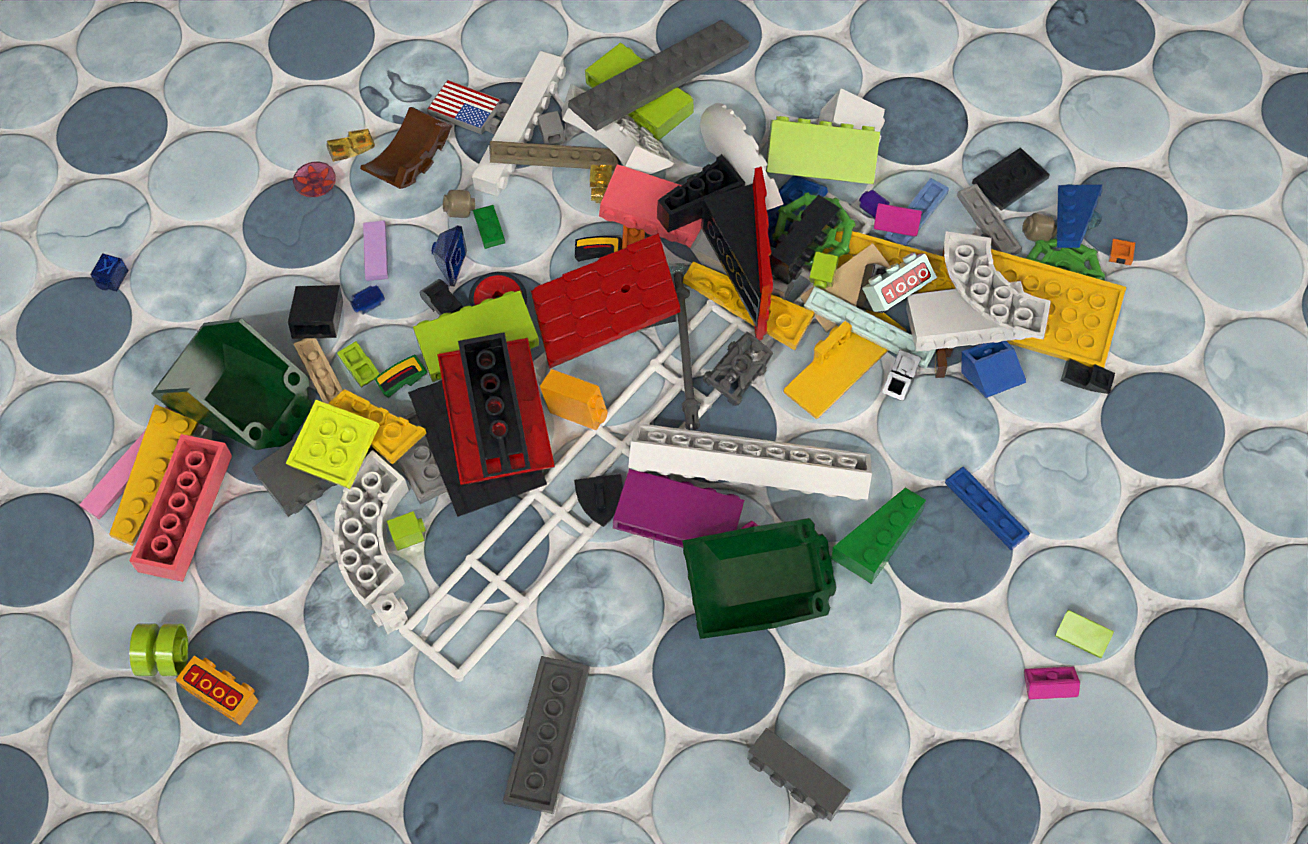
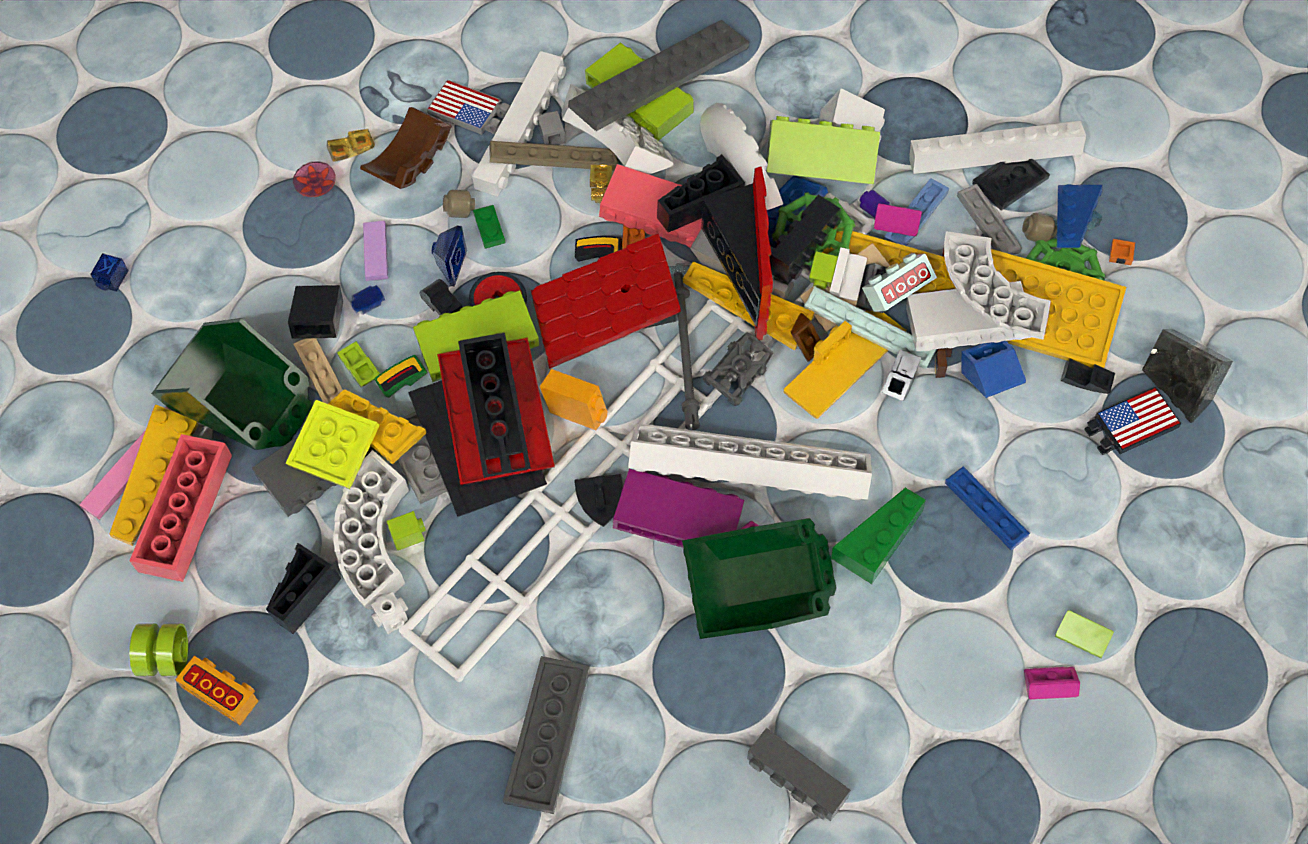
none -> black wedge [266,543,341,634]
none -> reddish brown slope [790,313,821,362]
none -> white panel [830,248,867,301]
none -> white brick [909,121,1086,174]
none -> tile [1084,387,1182,455]
none -> clear smoke wedge [1142,329,1233,423]

